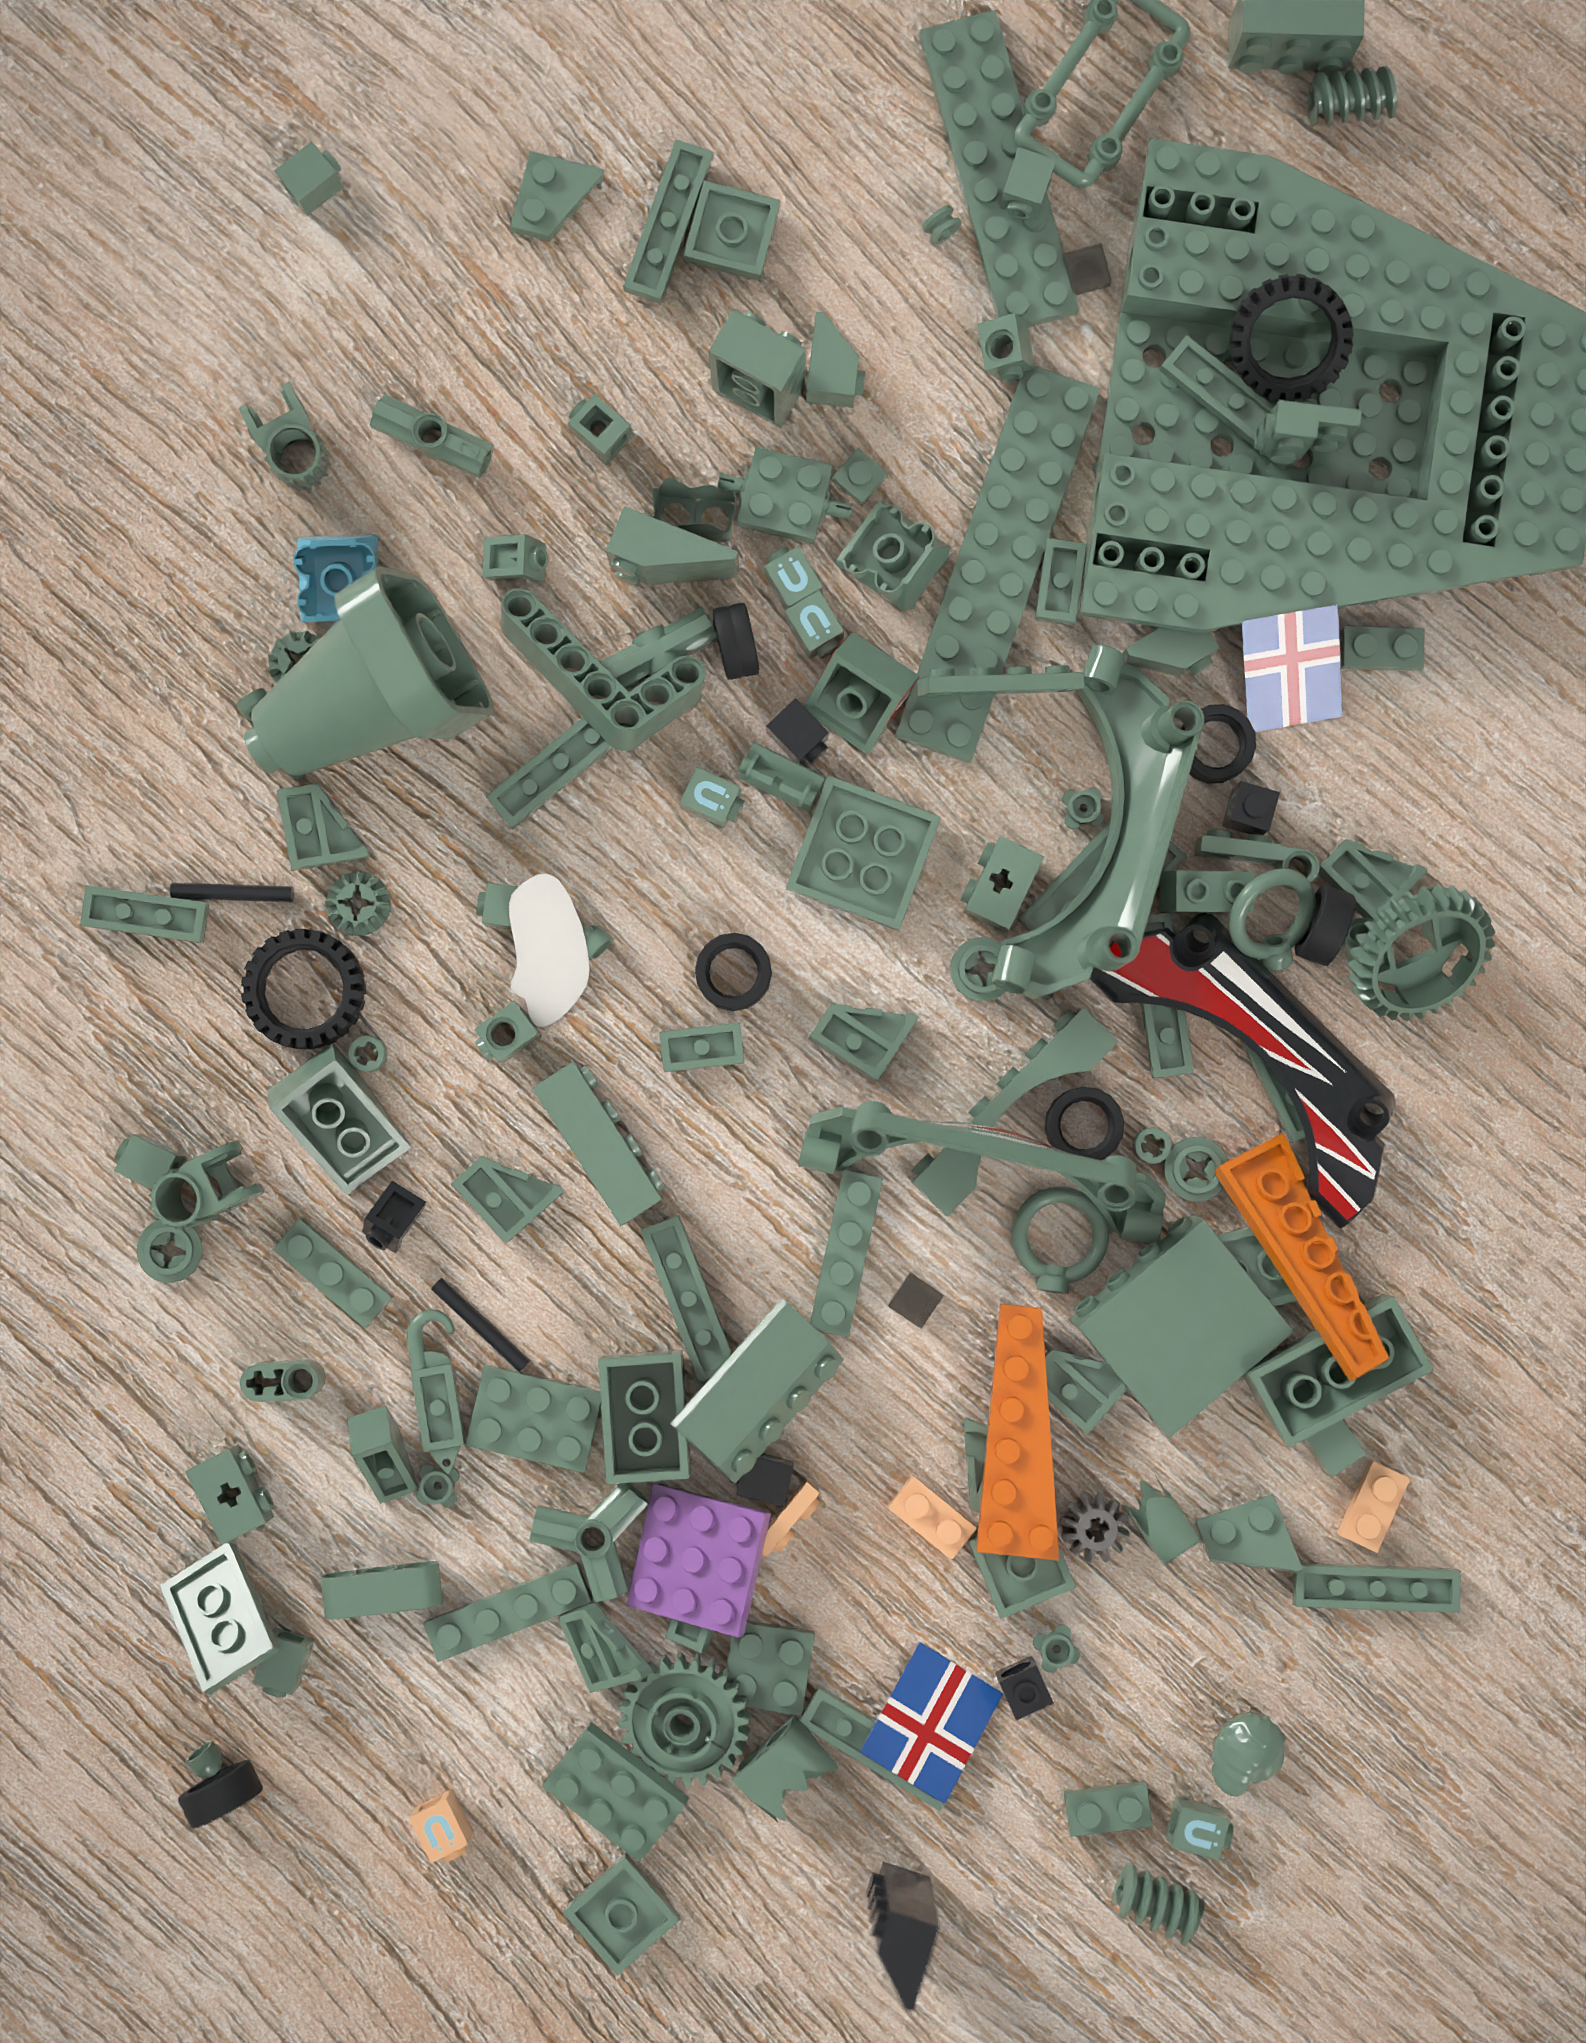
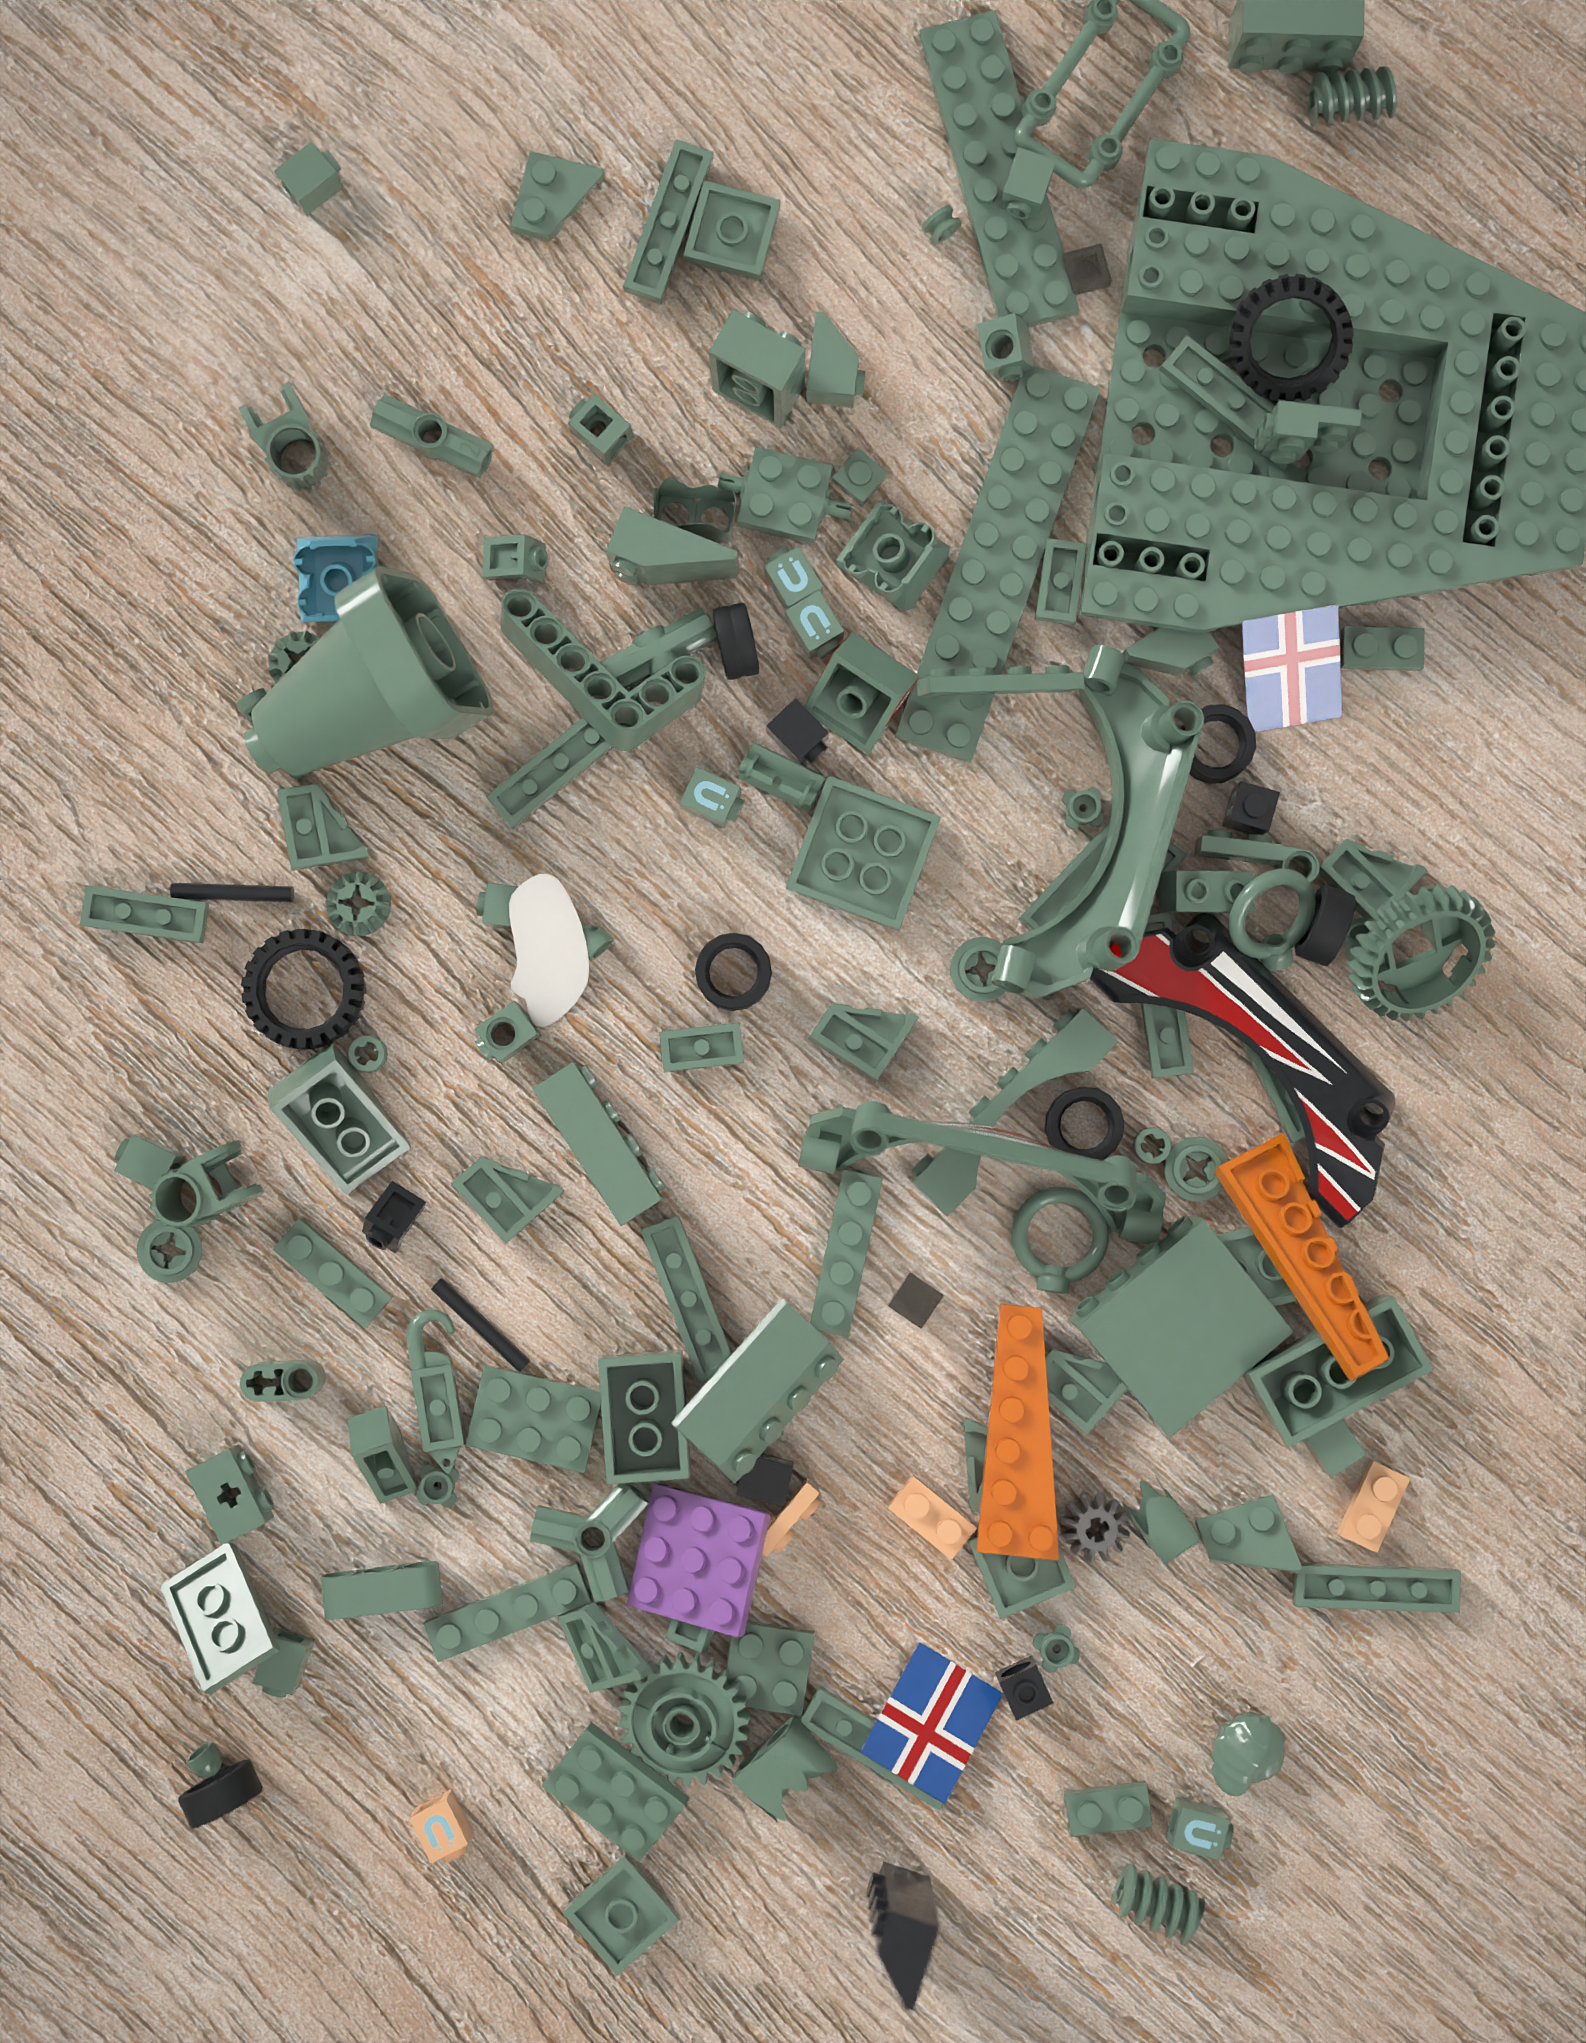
sand green brick [960,836,1044,933] -> none

